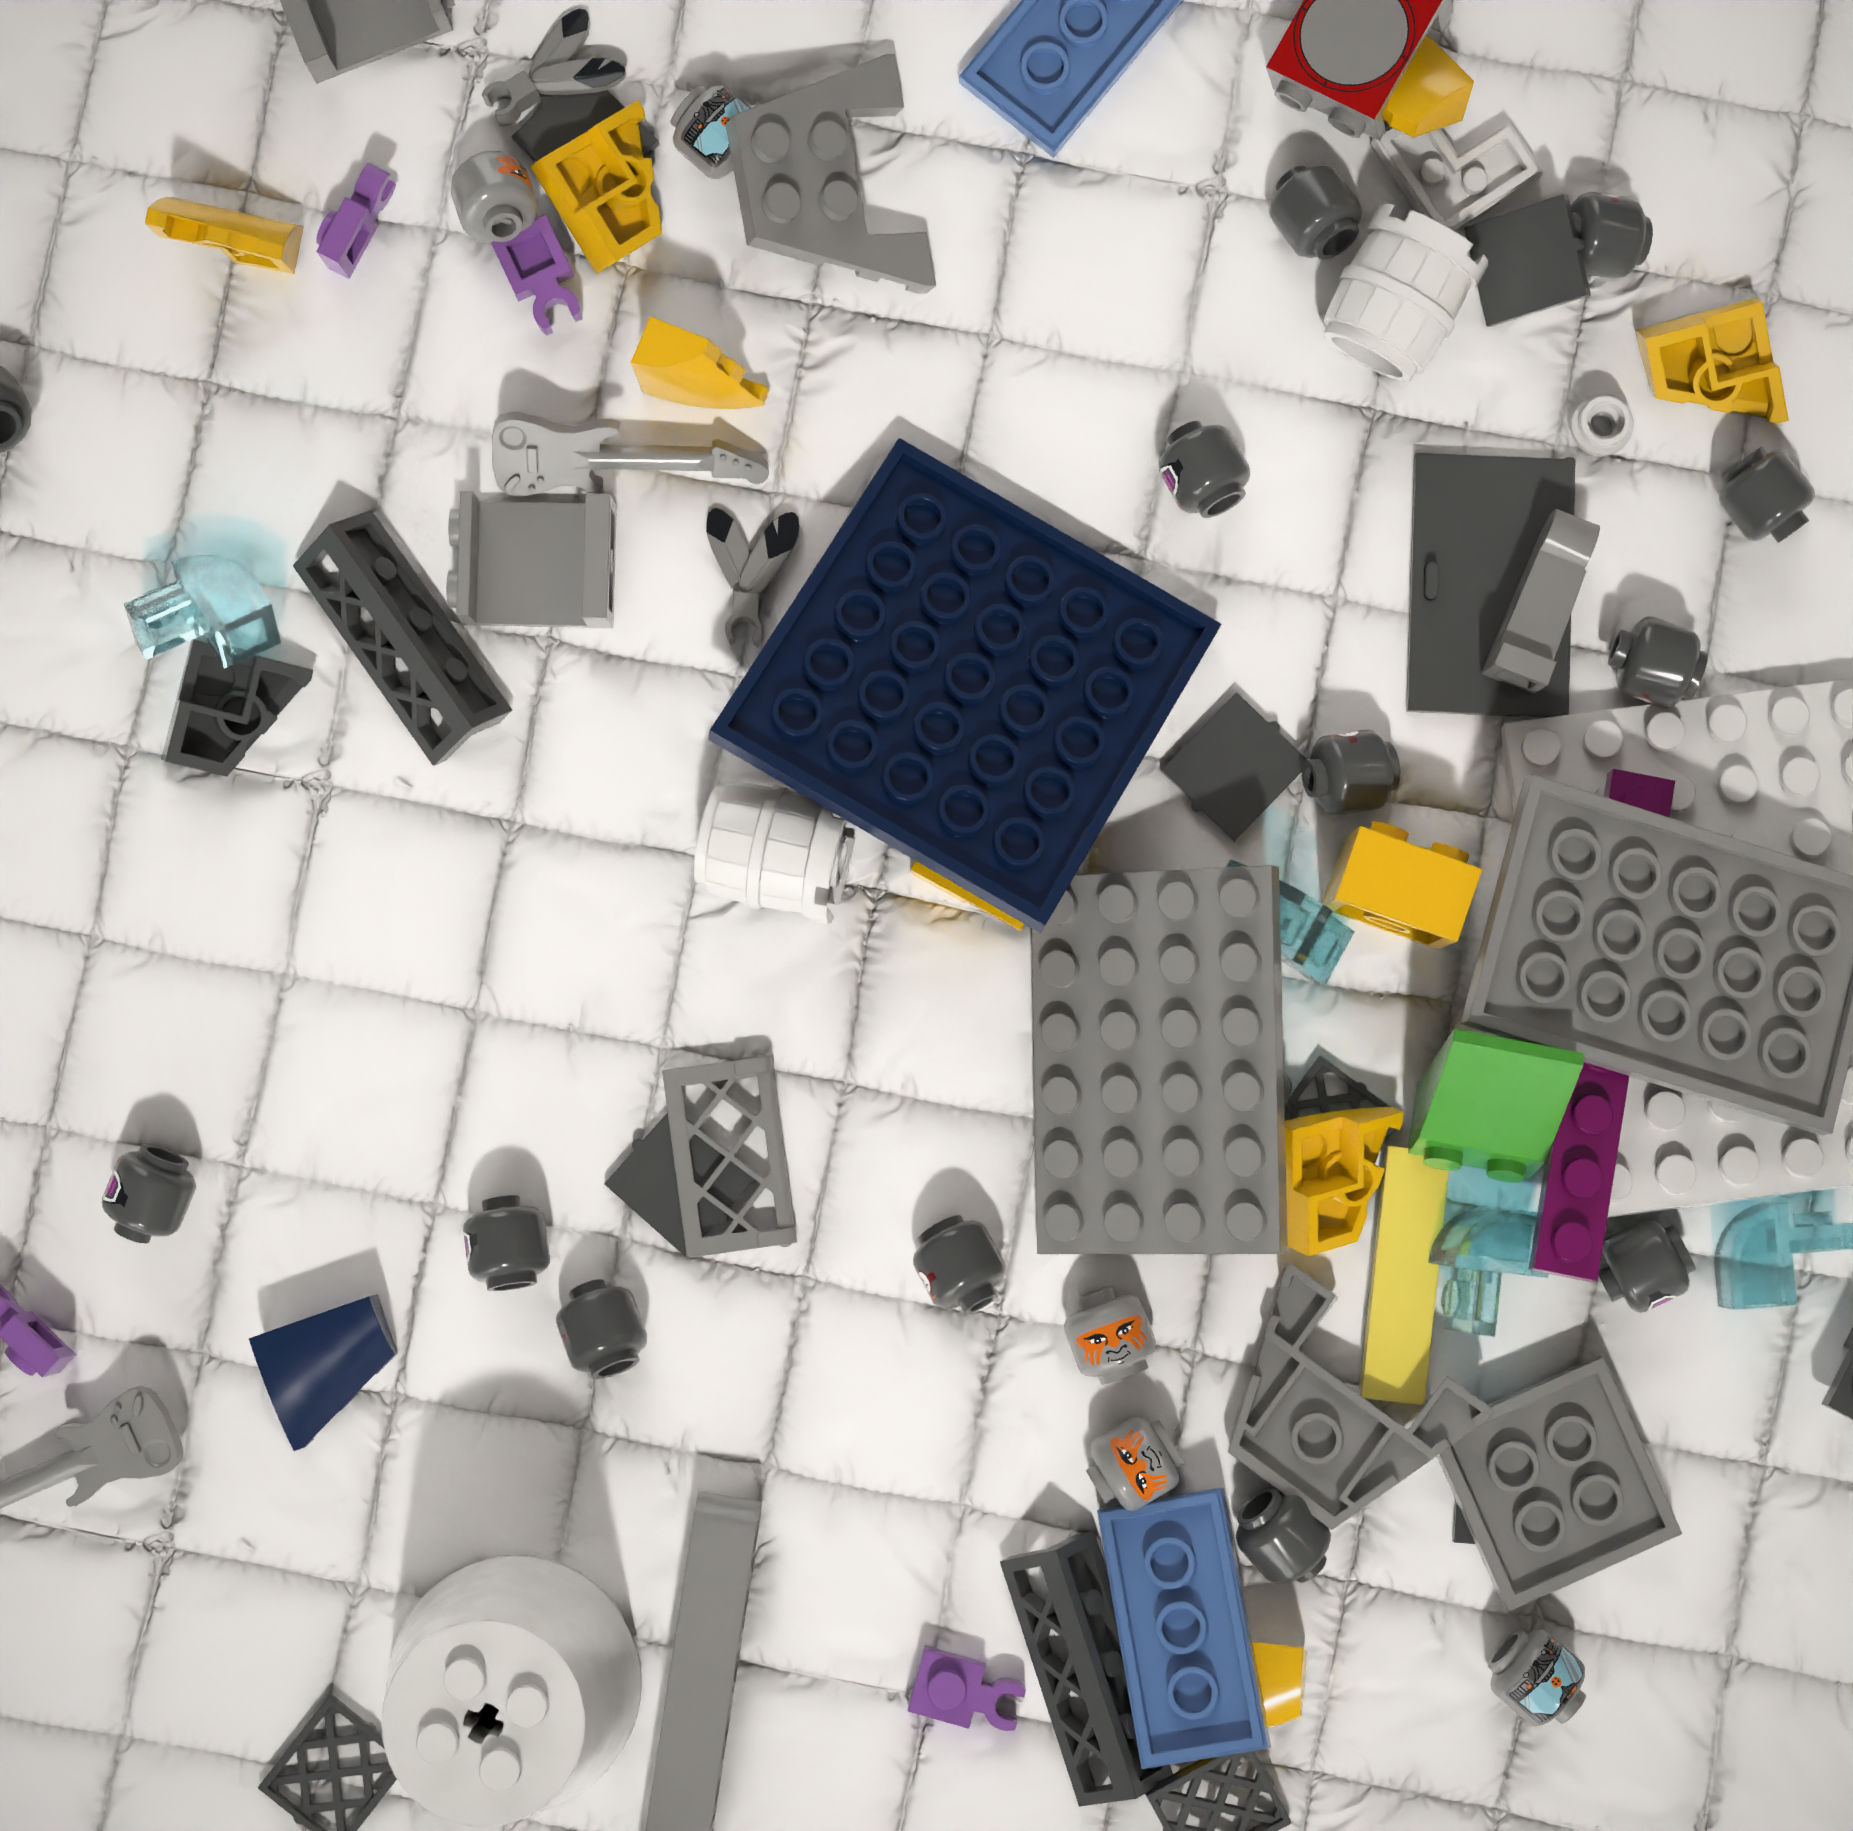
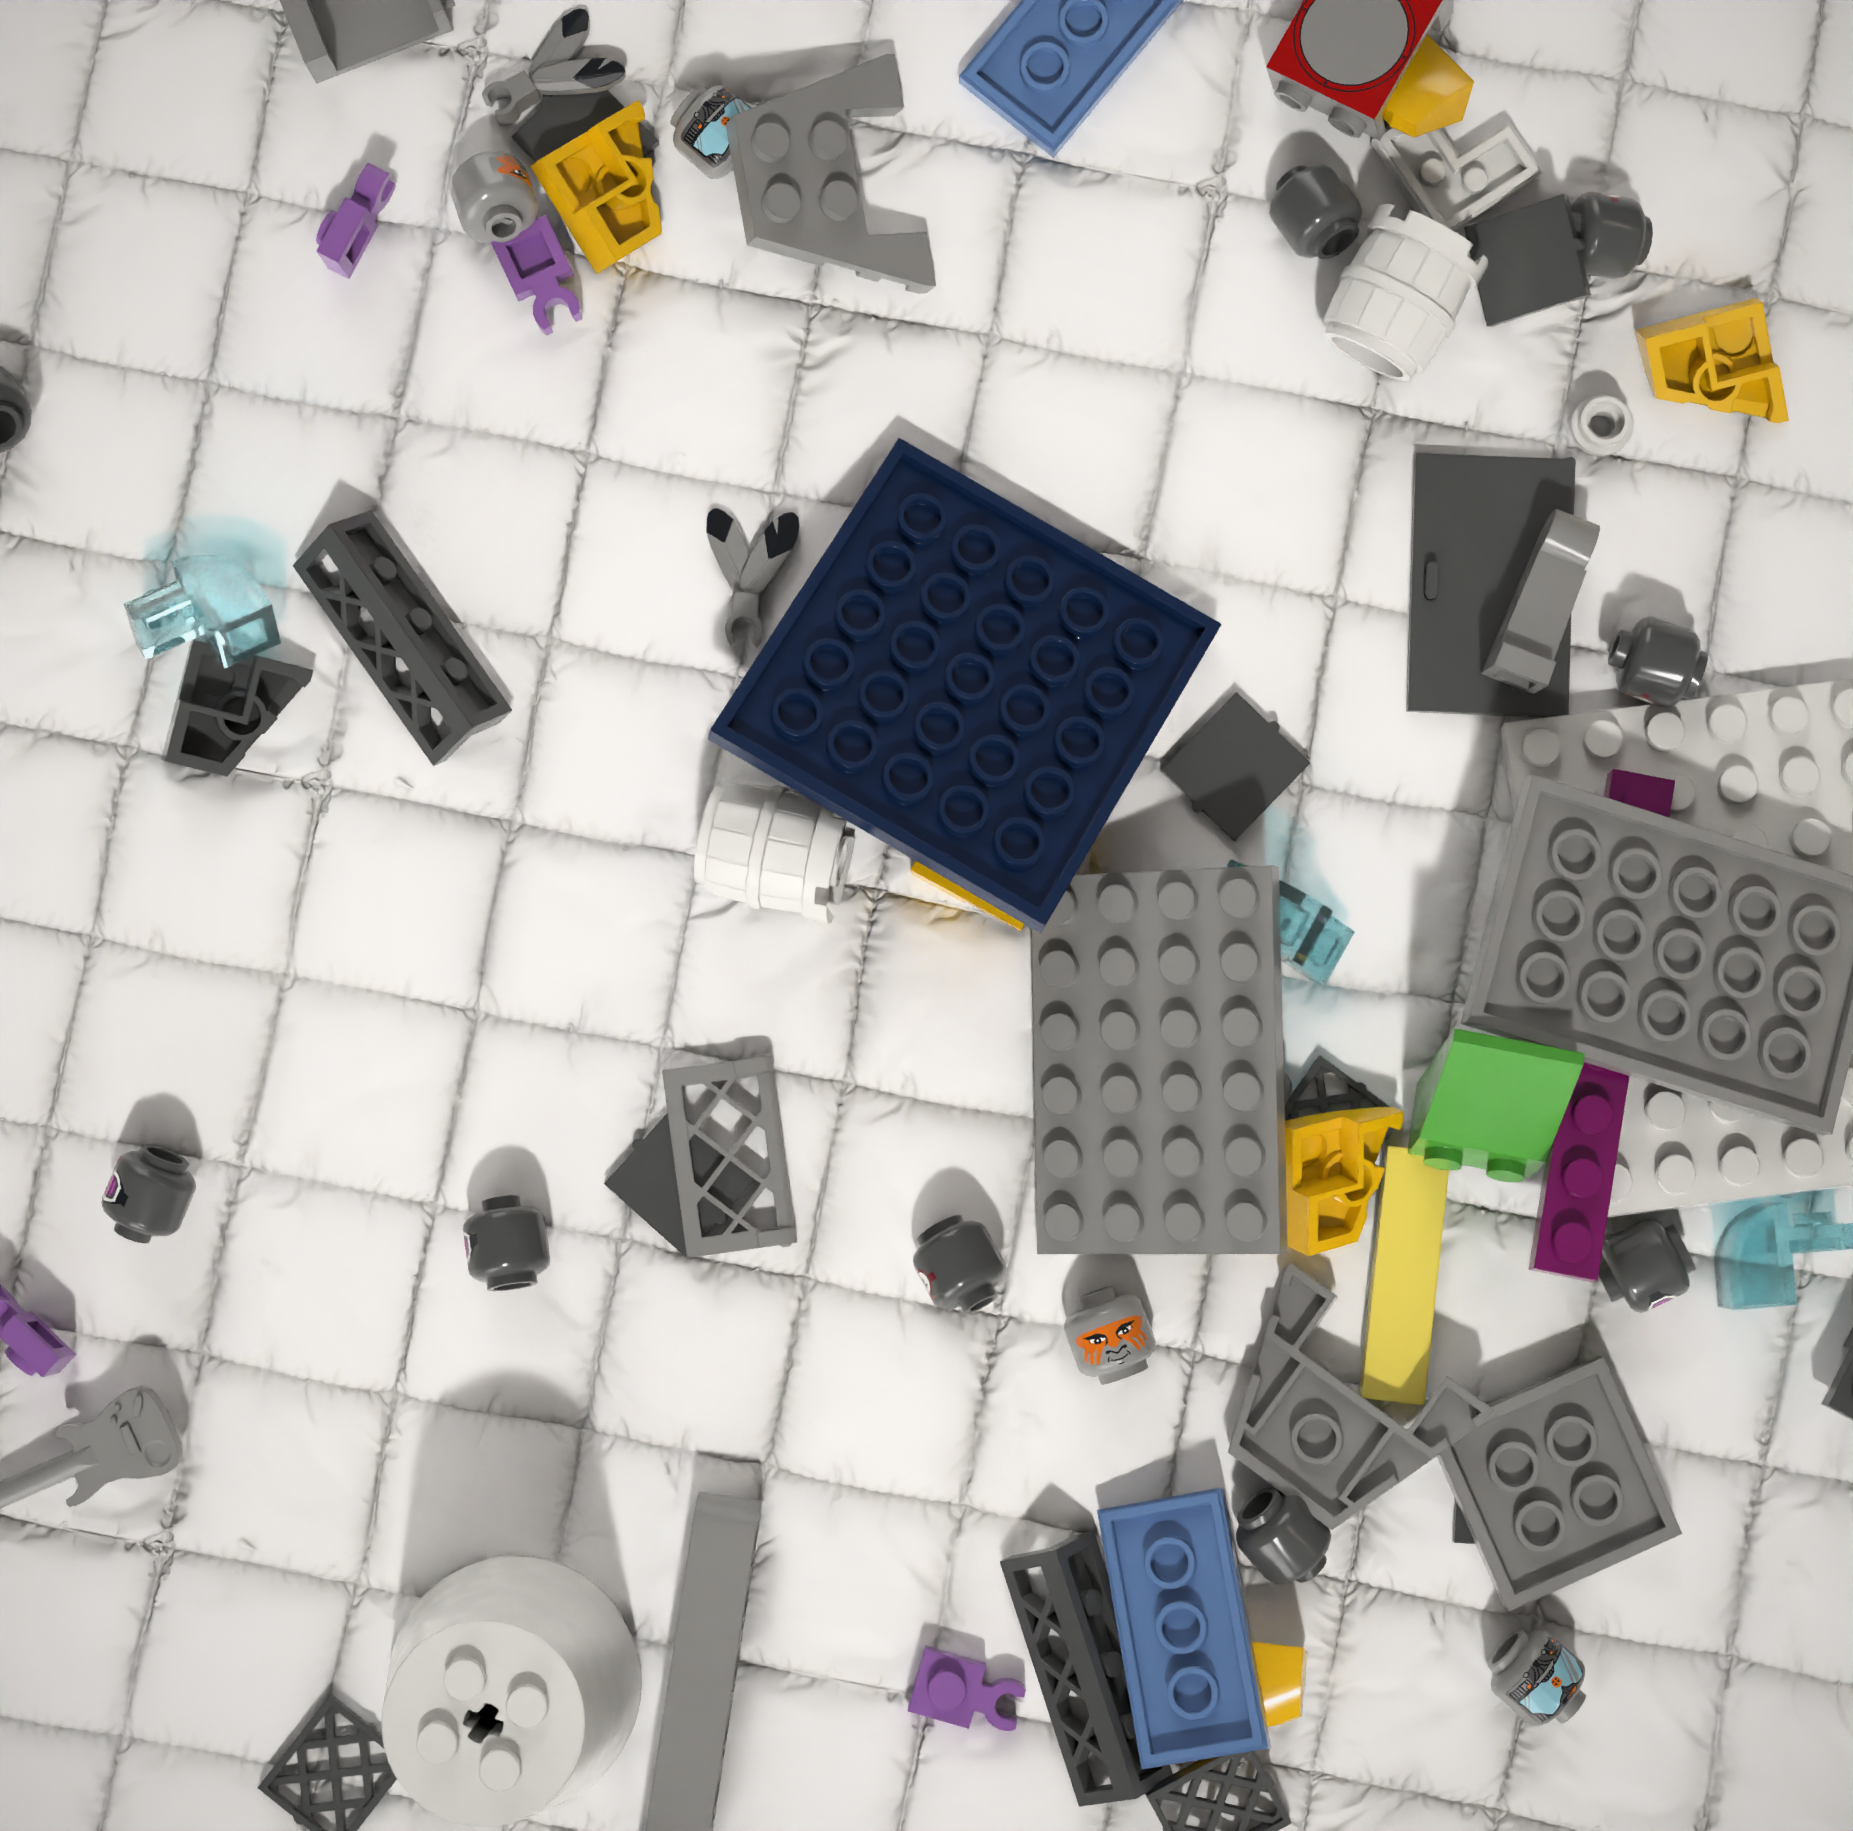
yellow slope [145,197,304,274] -> none
dark blue slope [248,1294,398,1451] -> none
light grey panel [446,491,617,628] -> none
light grey piece [492,412,769,497] -> none
dark grey head [556,1279,647,1379] -> none
yellow slope [631,316,770,409] -> none
light grey head [1086,1416,1185,1511] -> none
dark grey head [1159,421,1251,518] -> none
dark grey head [1302,729,1401,815] -> none
yellow brick [1320,821,1483,950] -> none
clear light blue brick [1428,1206,1549,1337] -> none
dark grey head [1719,447,1815,543] -> none

